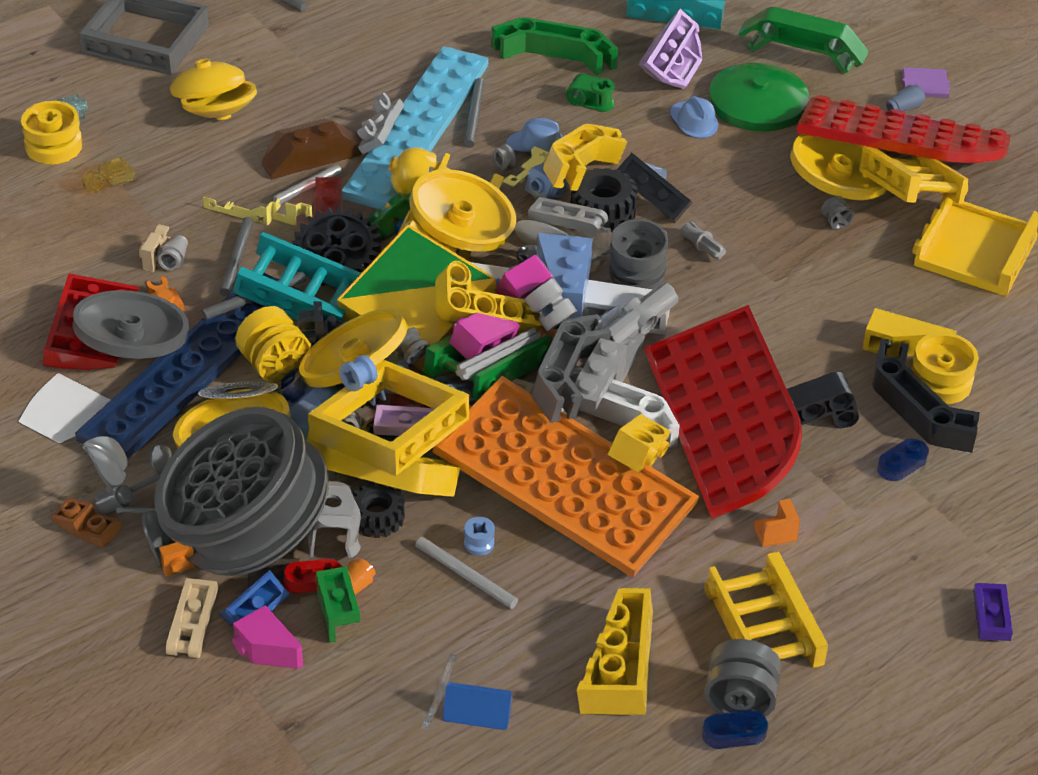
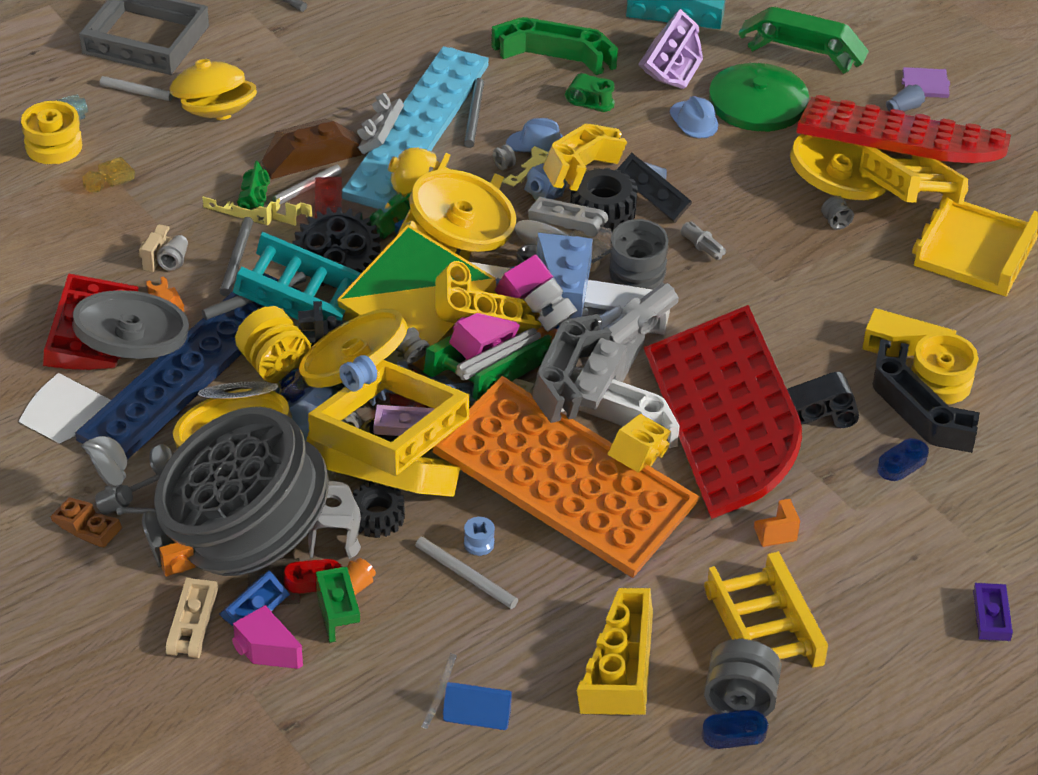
none -> light grey bar [100,76,173,102]
none -> green hinge [237,160,270,209]

